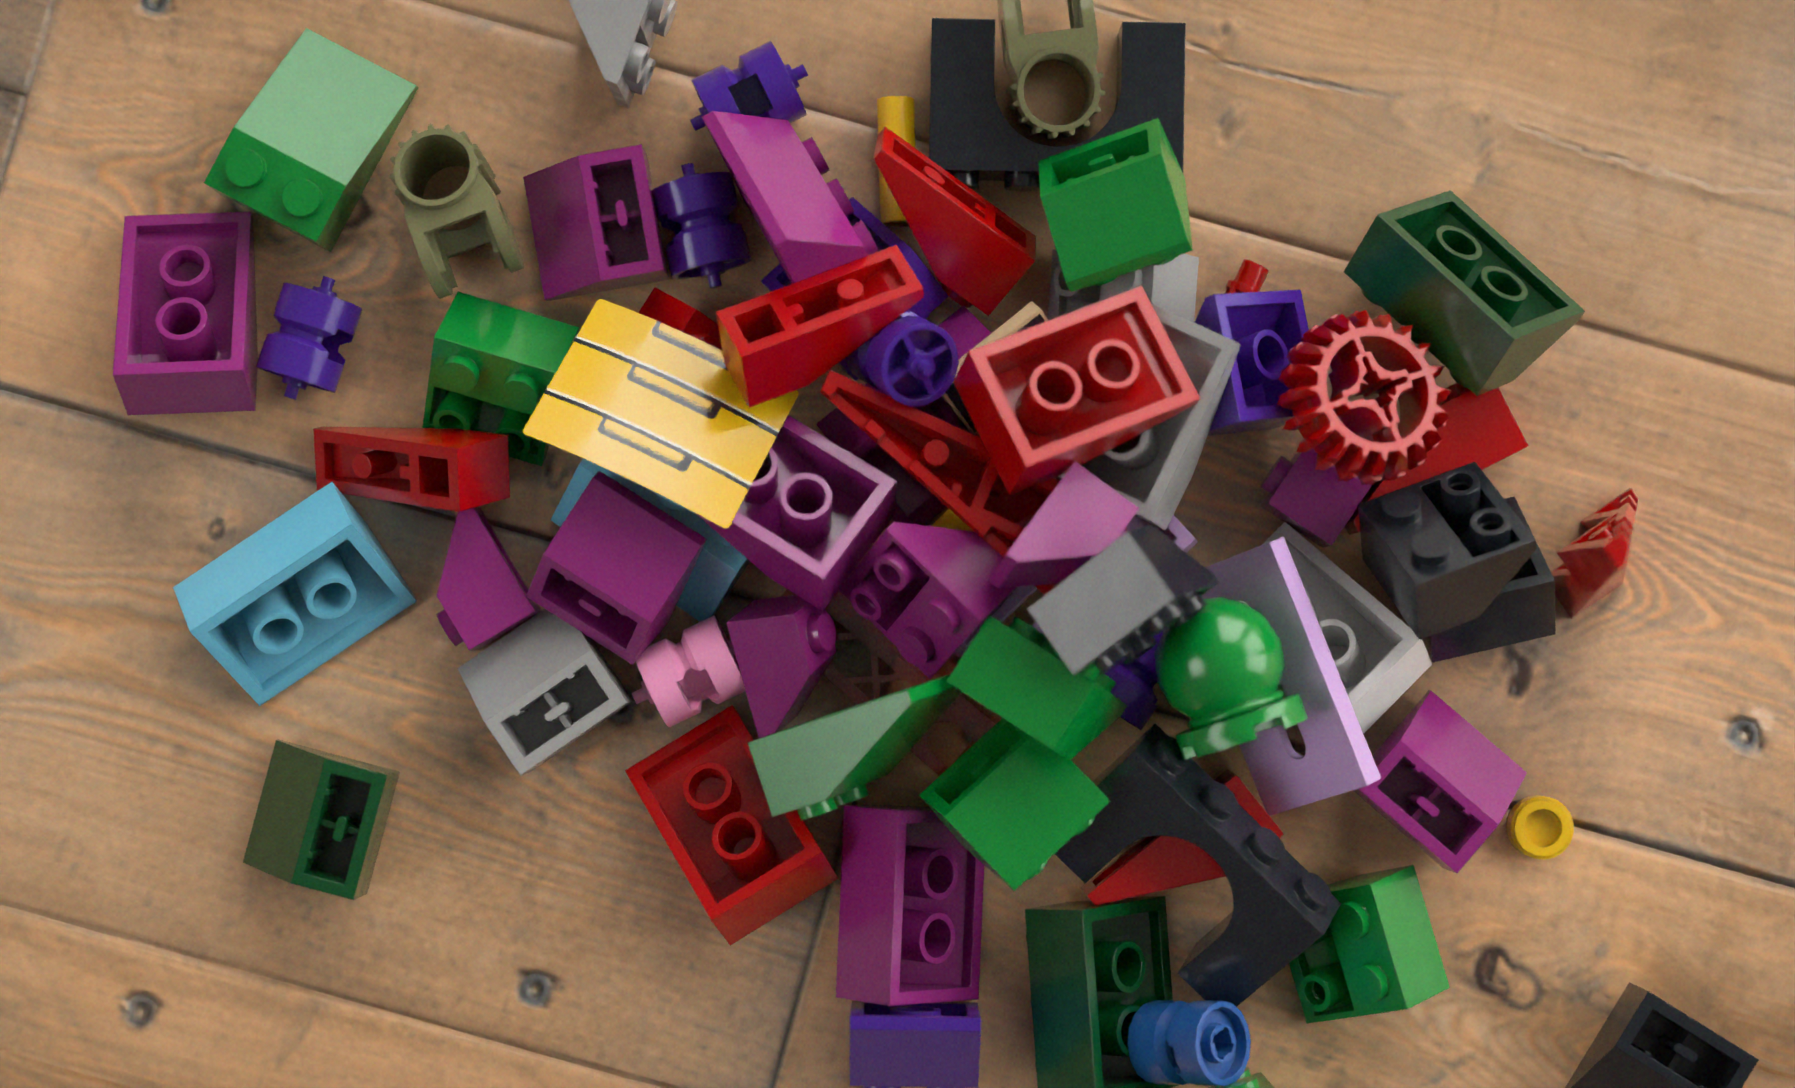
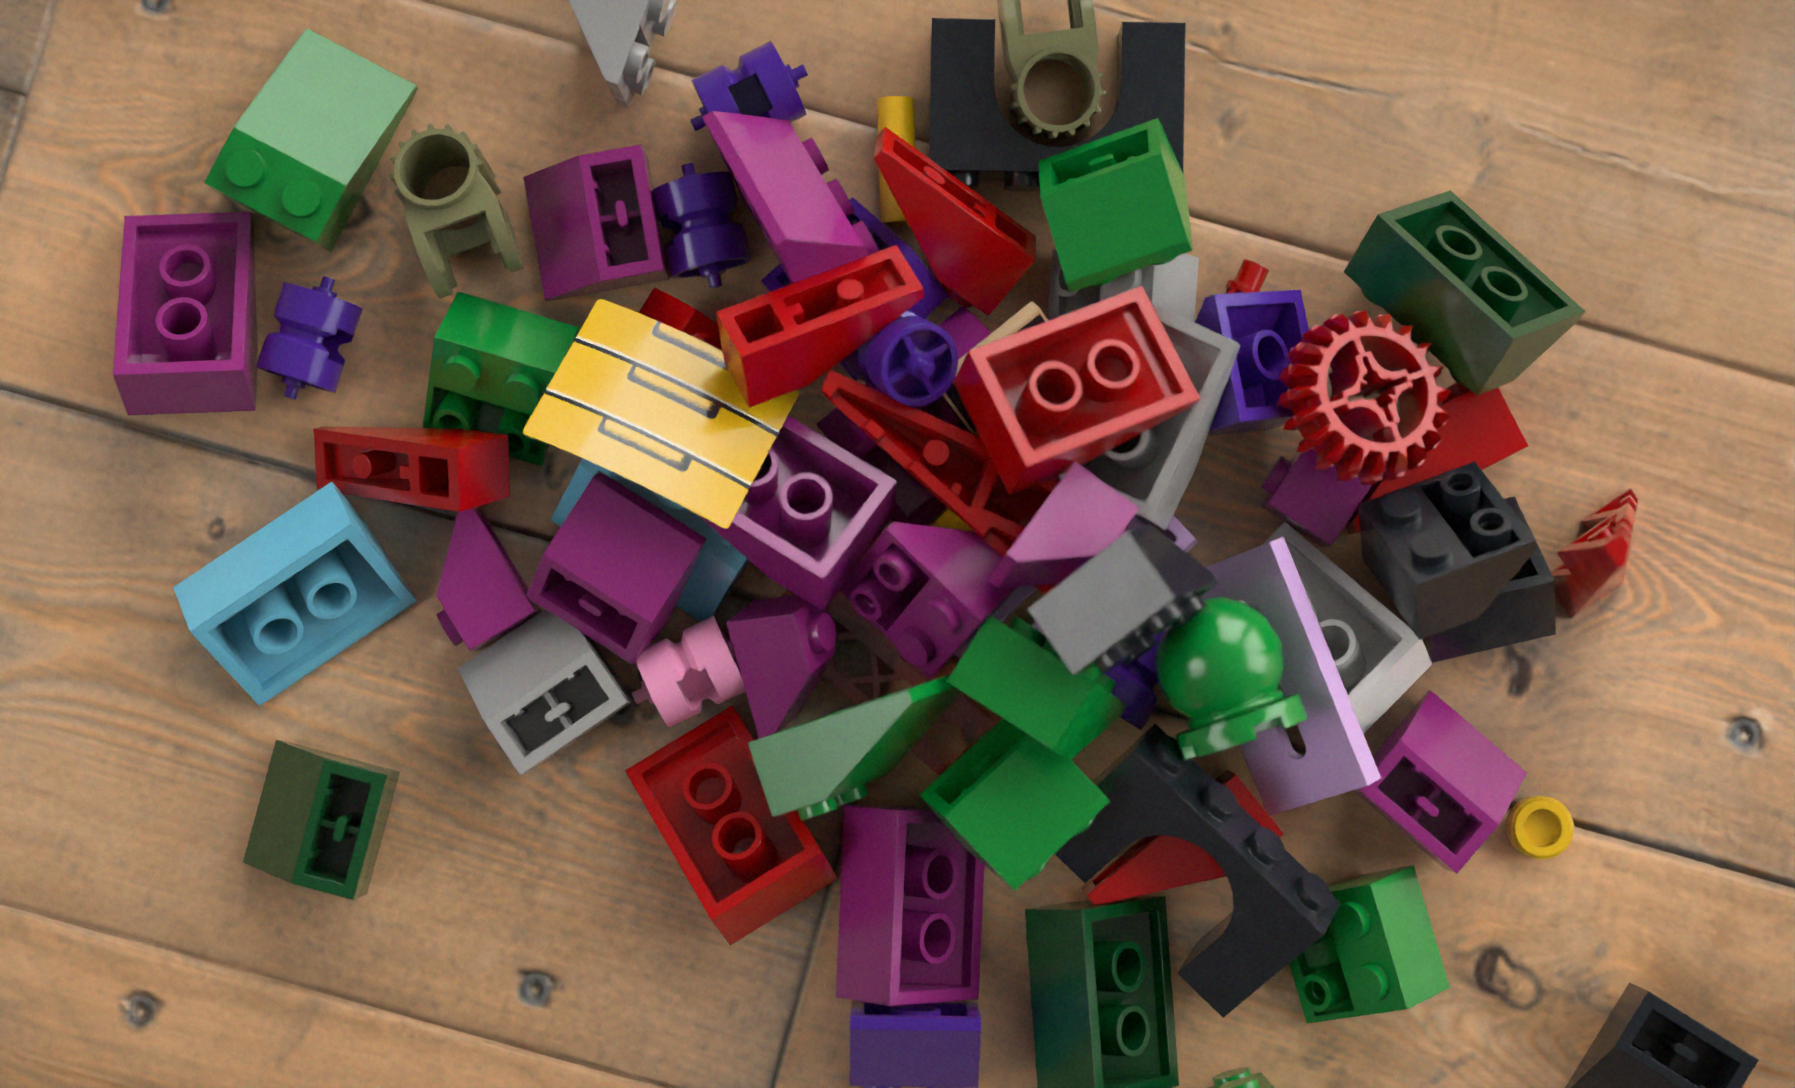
blue wheel [1128,1000,1251,1086] -> none

